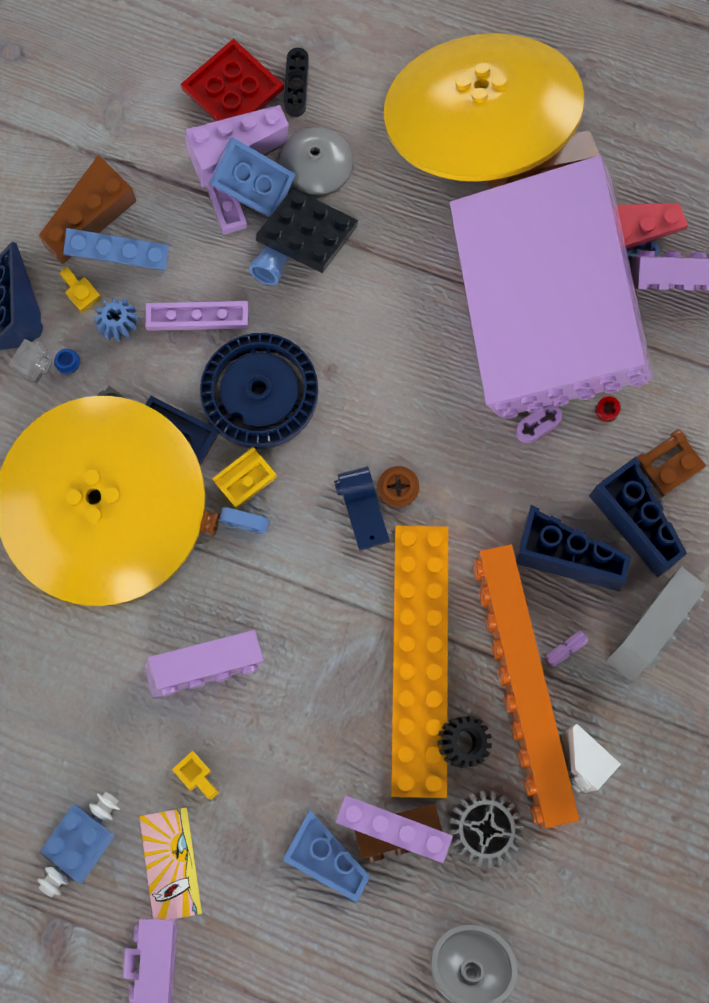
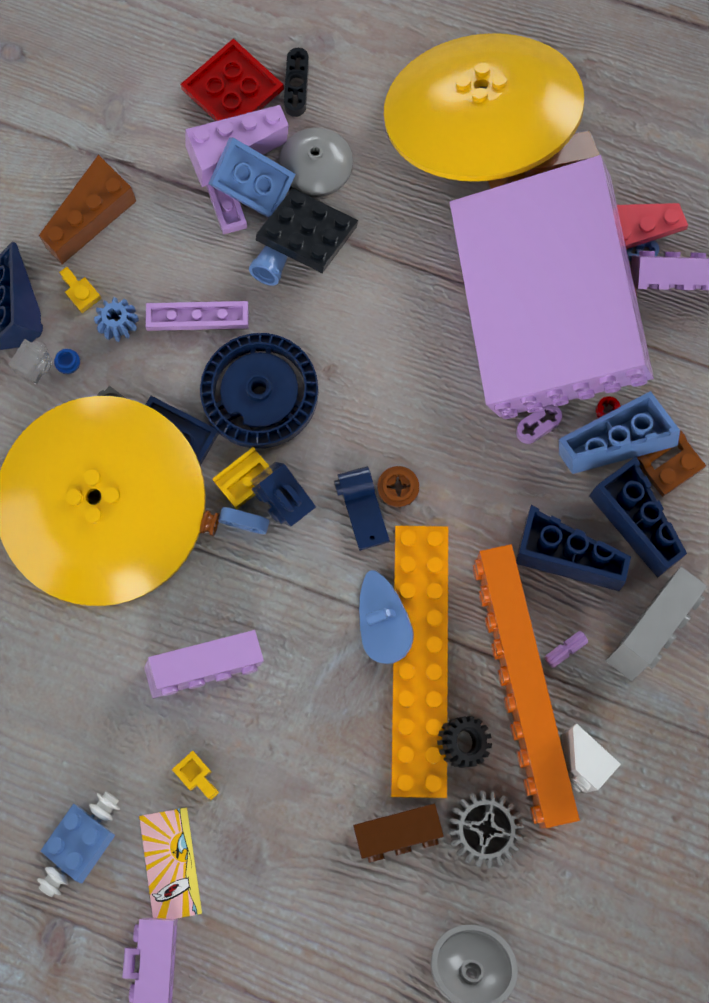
medium blue plate [63,228,169,271] -> none
medium blue wing [283,810,370,903] -> none
lavender plate [336,795,453,863] -> none
none -> dark blue brick [251,462,316,527]
none -> medium blue shield [359,570,414,664]
none -> medium blue wedge [559,391,680,474]

